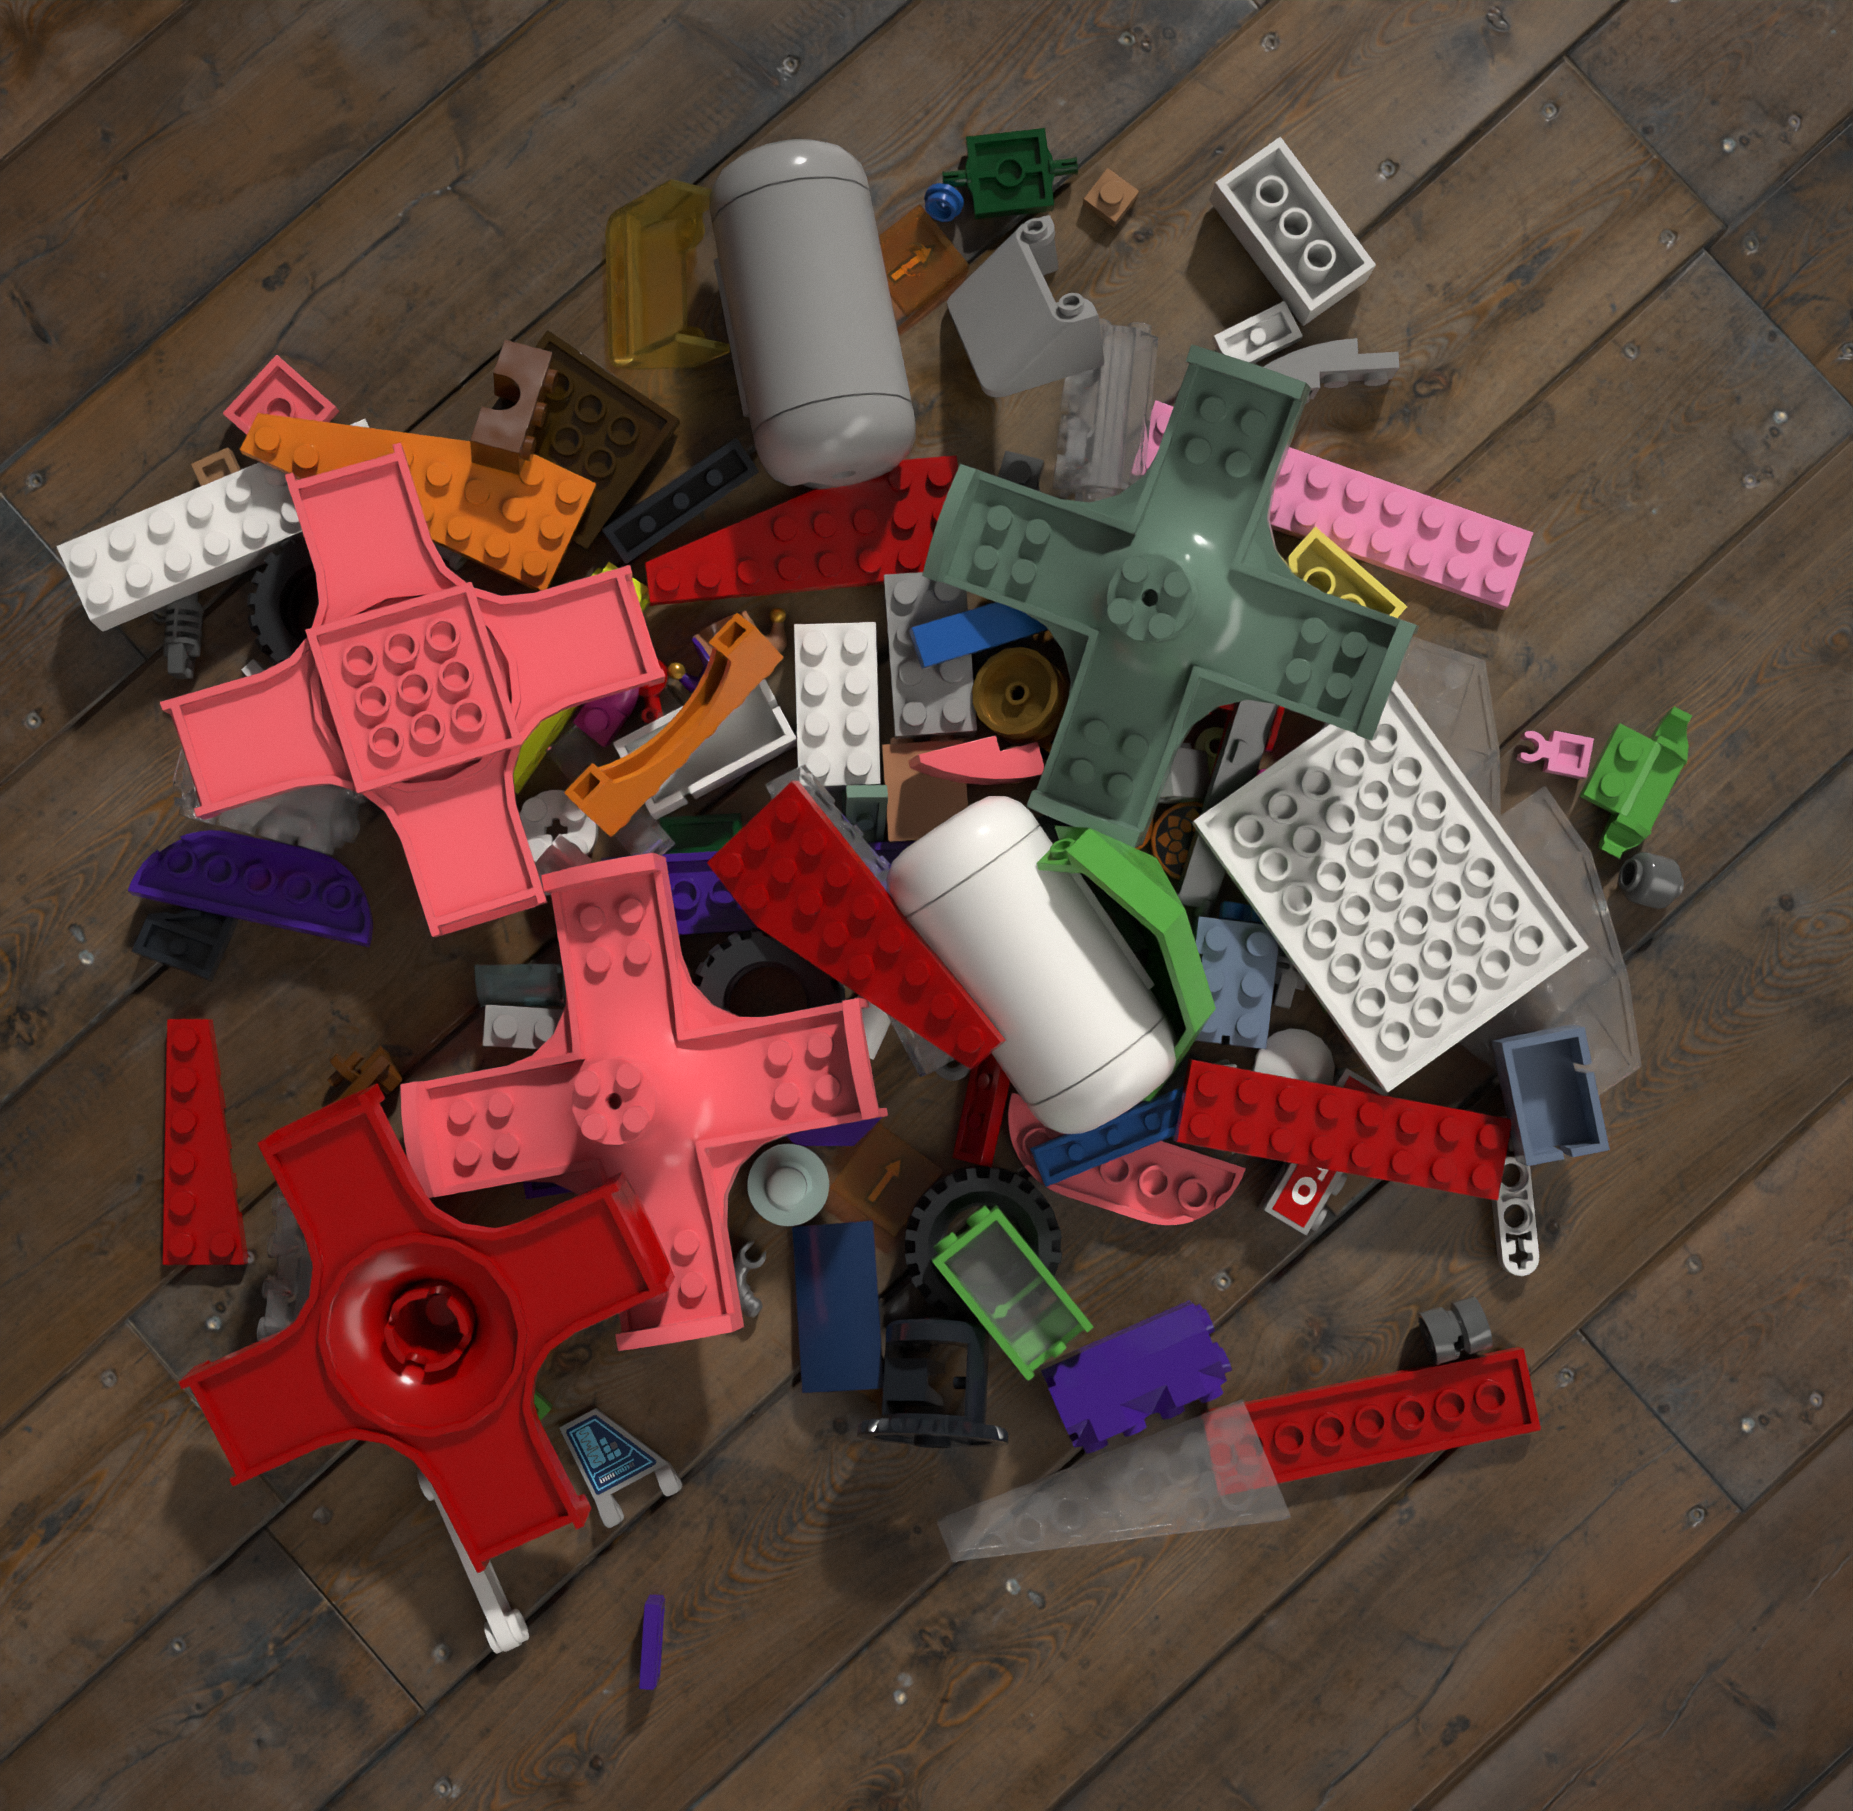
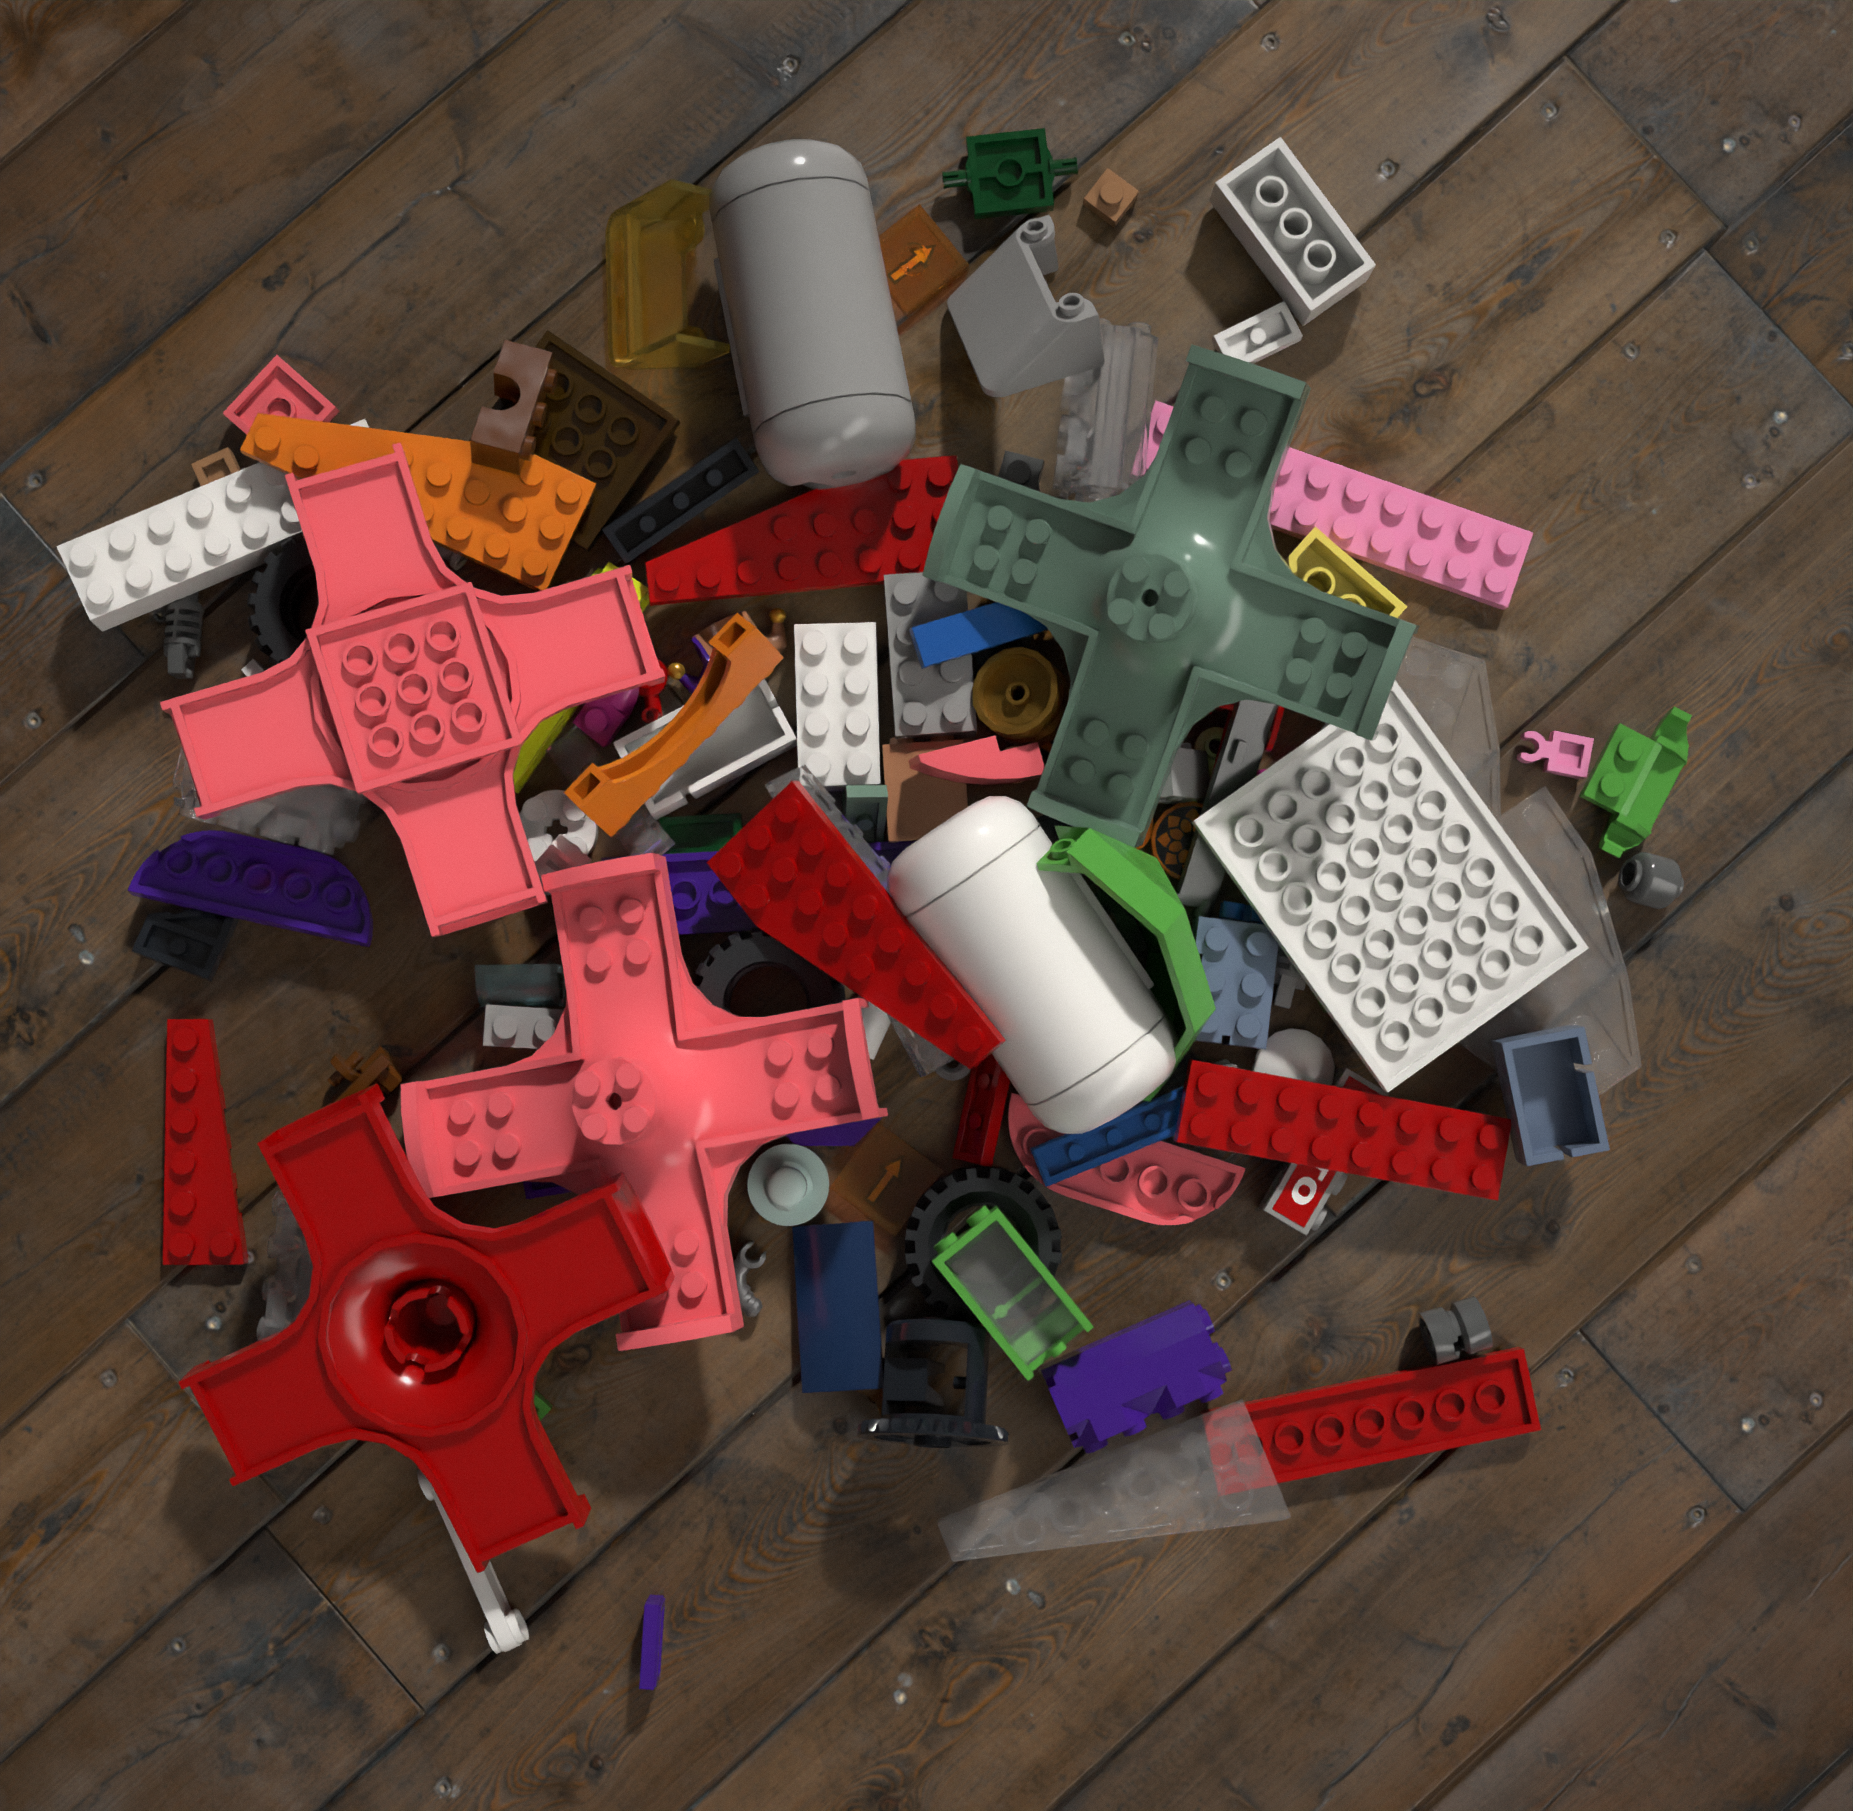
flag [559,1408,682,1528] -> none
blue plate [924,183,964,222] -> none
light grey slope [1264,338,1400,404] -> none
white beam [1492,1116,1539,1276] -> none

